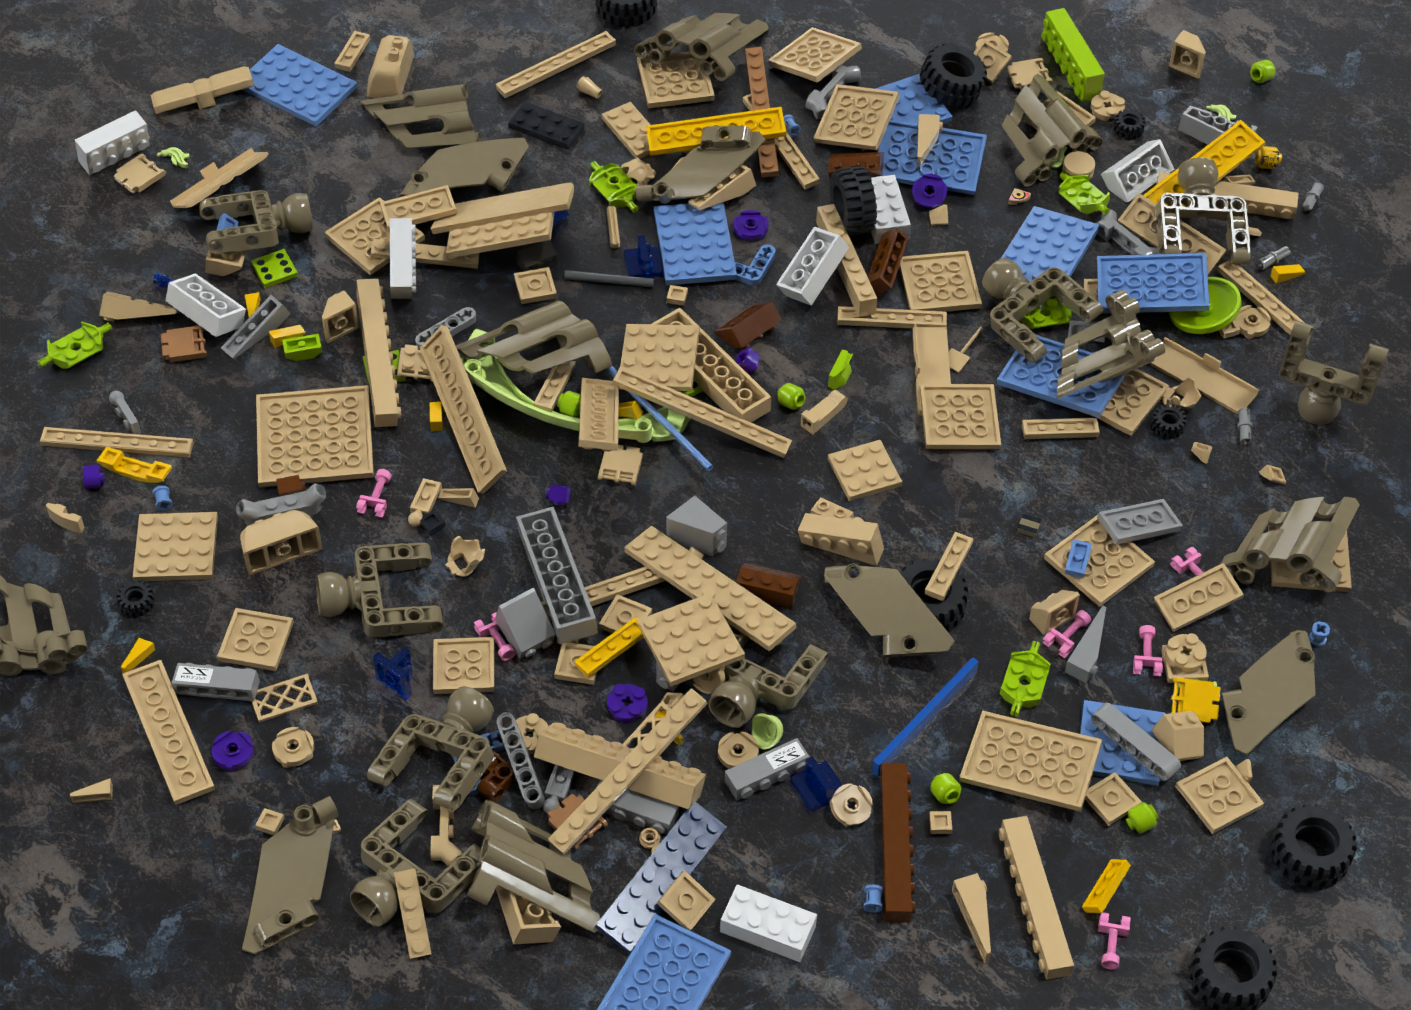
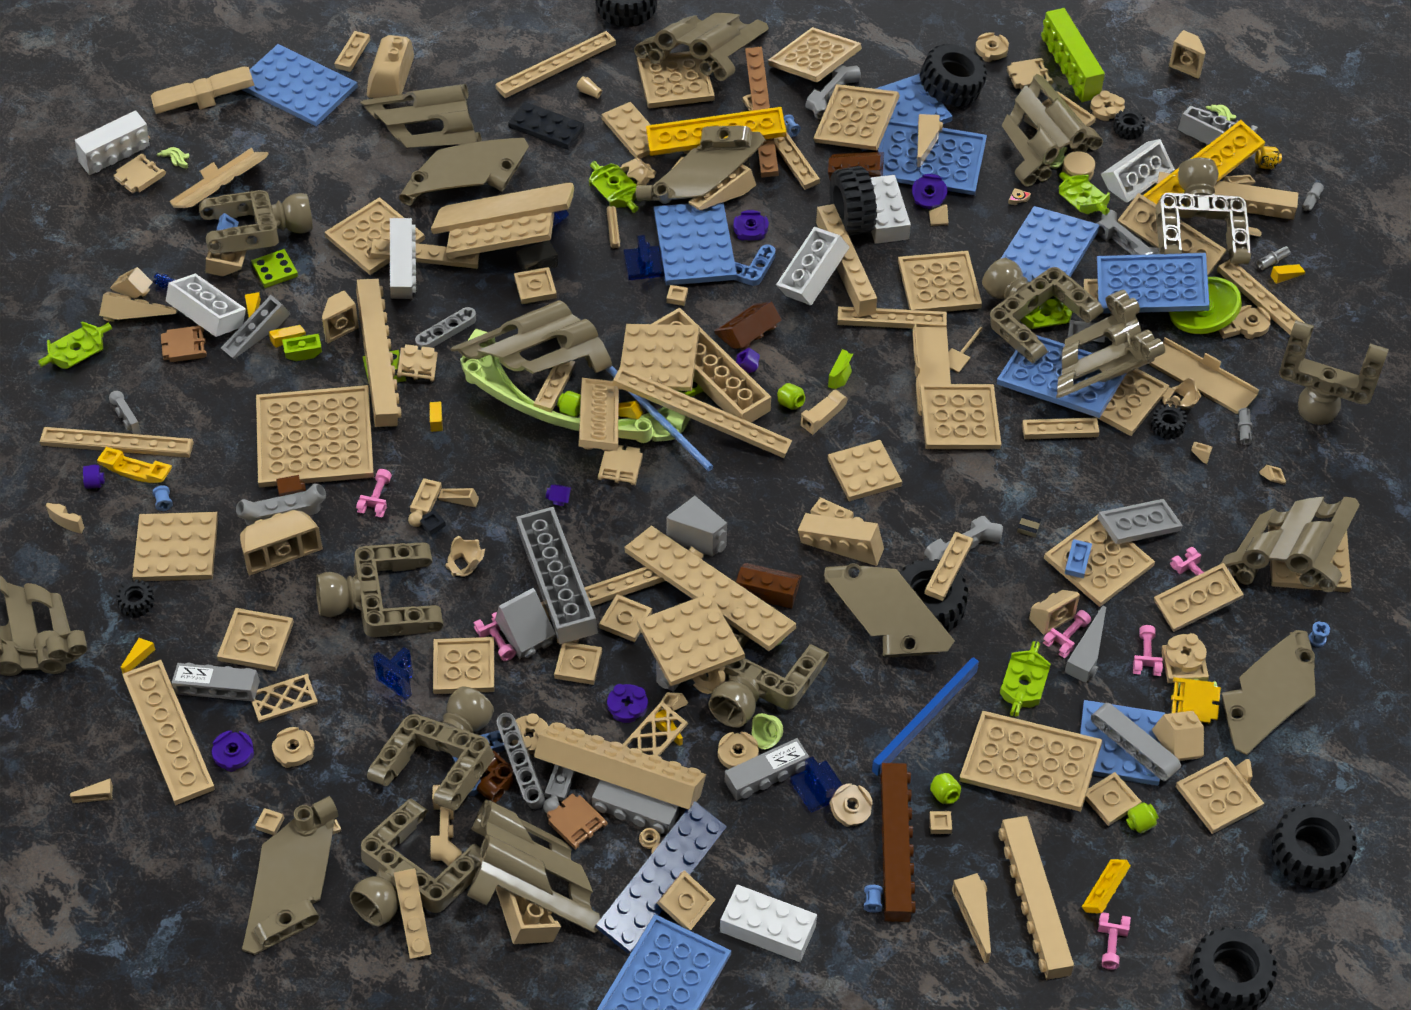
tan plate [380,185,457,231] -> none
tan plate [420,325,507,494] -> none
tan plate [548,688,707,855] -> none
dark grey piece [564,270,654,288] -> none
yellow plate [575,617,644,678] -> none
reddish brown brick [867,227,908,296] -> none
tan plate [974,39,1012,84] -> none
lime head [1250,60,1276,83] -> none
none -> tan slope [110,267,153,299]
none -> light grey plate [924,516,1003,561]

